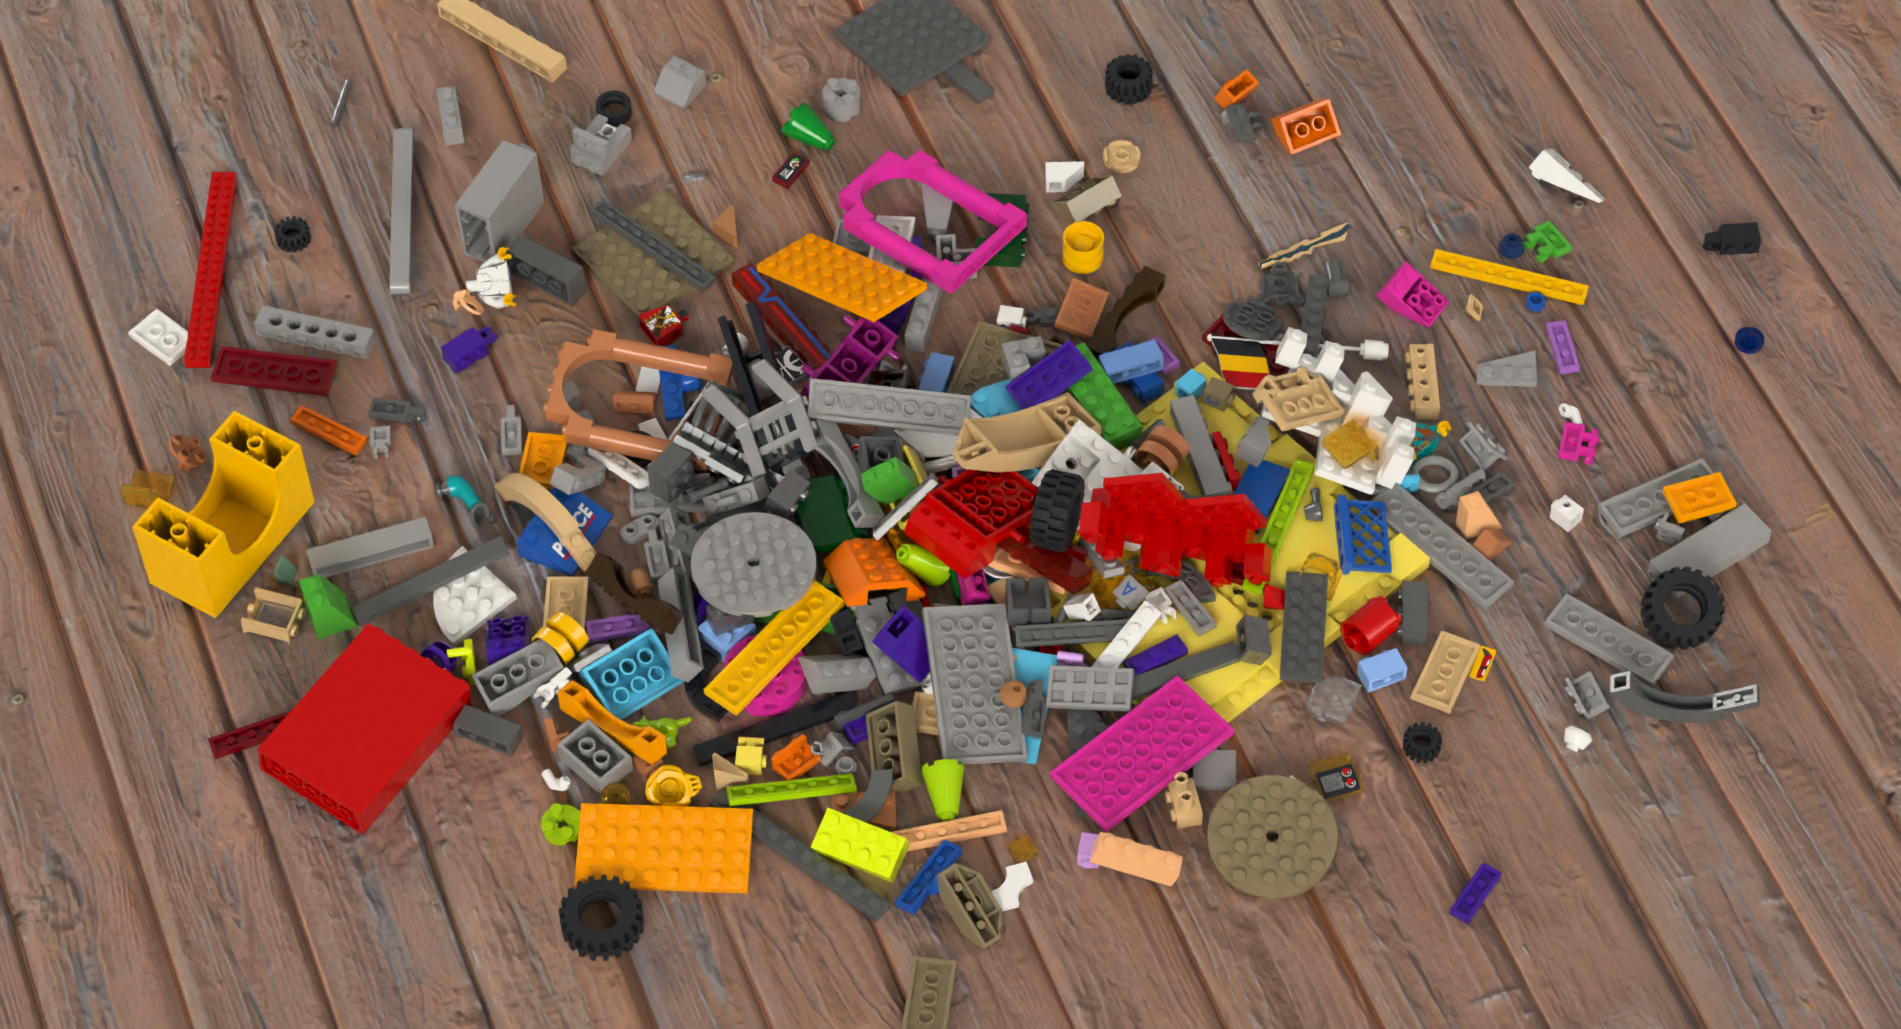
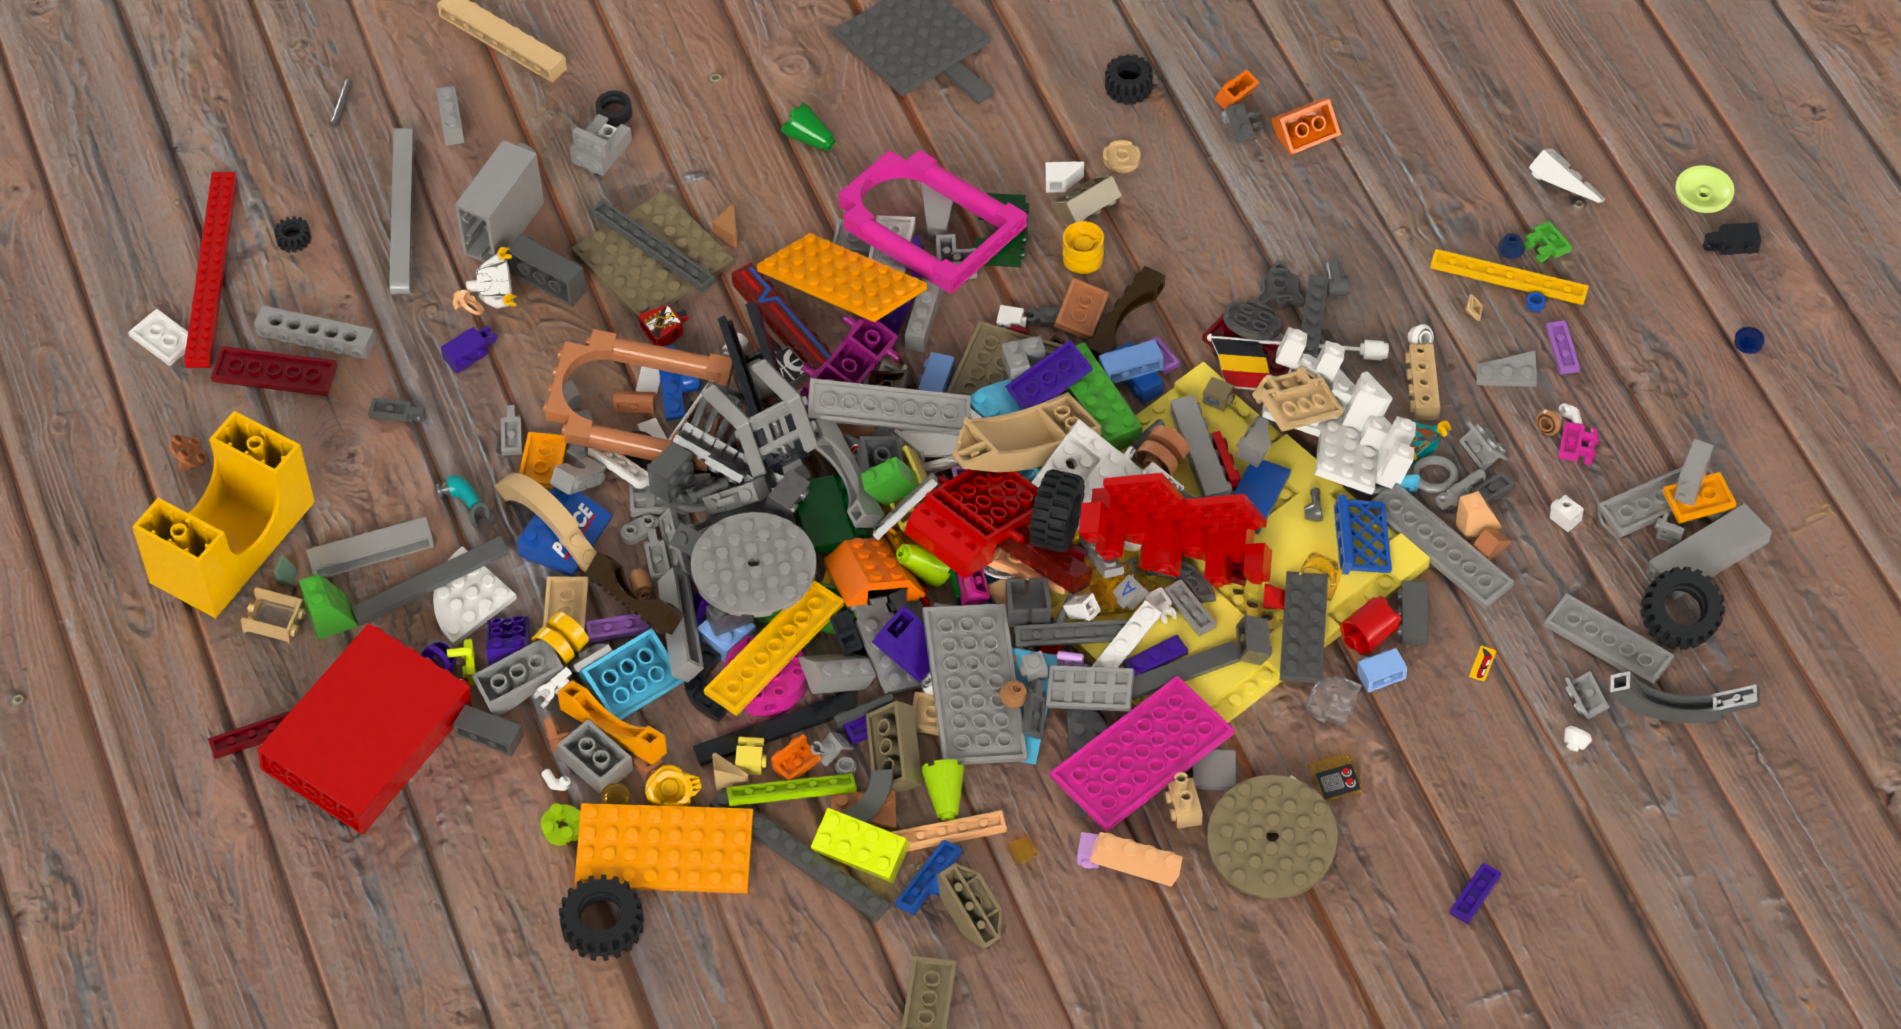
clear yellow bracket [120,470,175,508] -> none
orange plate [290,405,368,456] -> none
light grey plate [370,425,391,459] -> none
lime animal [633,715,692,750] -> none
light grey slope [653,55,706,110] -> none
tile [772,152,809,189] -> none
light grey brick [822,78,861,122] -> none
white tile [992,862,1033,912] -> none
dark grey piece [1093,608,1136,621] -> none
medium azure brick [1175,369,1207,400] -> none
lime plate [1242,458,1315,595] -> none
tan sword [1259,223,1349,269] -> none
clear yellow bracket [1322,419,1379,469] -> none
dark pink slope [1376,262,1450,328] -> none
black tyre [1403,722,1442,763] -> none
tan plate [1411,630,1481,714] -> none
none -> light grey brick [1019,651,1049,685]
none -> white cone [1408,324,1434,344]
none -> medium nougat cone [1536,409,1563,436]
none -> light grey brick [1674,439,1714,506]
none -> yellowish green dish [1675,166,1734,213]

